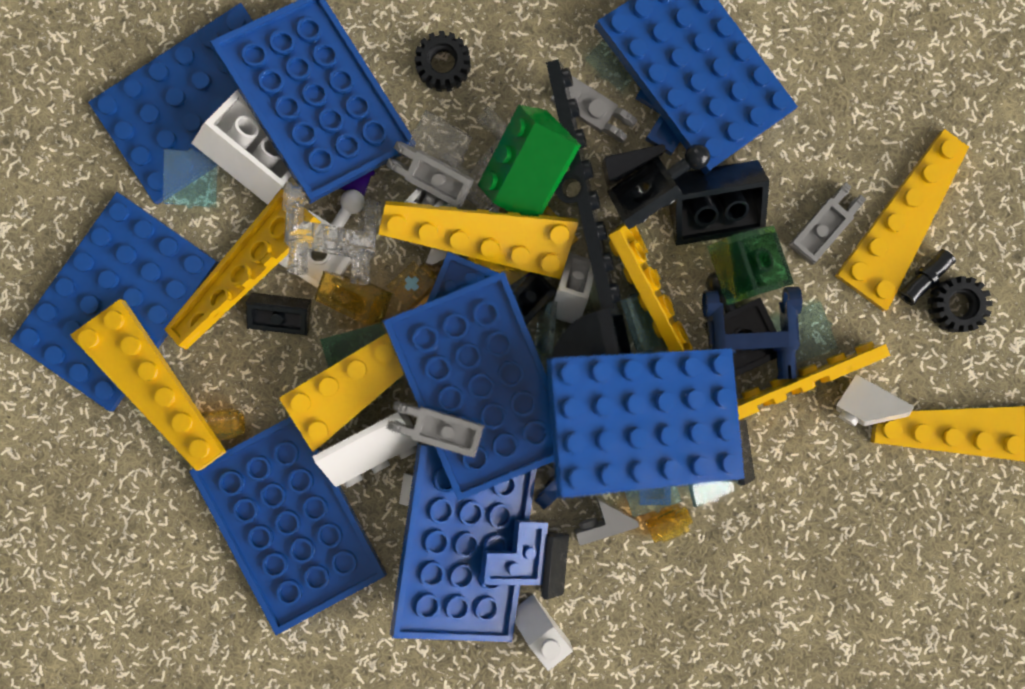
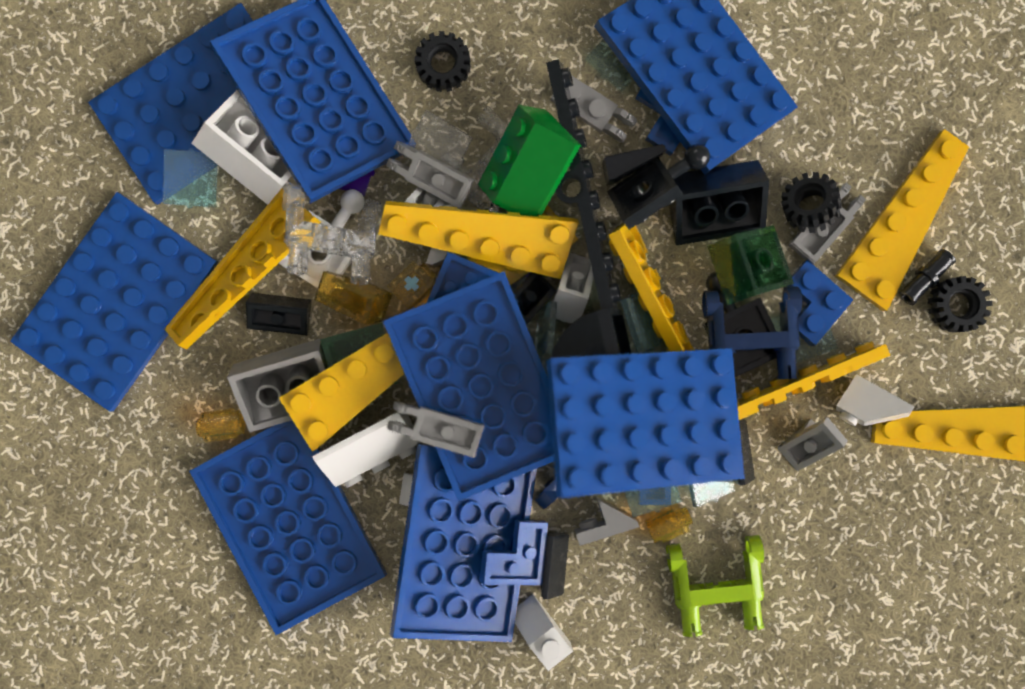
yellow wing [70,299,226,471] -> none
none -> light grey slope [227,338,332,433]
none -> lime connector [666,535,764,637]
none -> light grey slope [777,417,848,471]
none -> black tyre [781,172,842,233]
none -> blue plate [785,260,853,346]

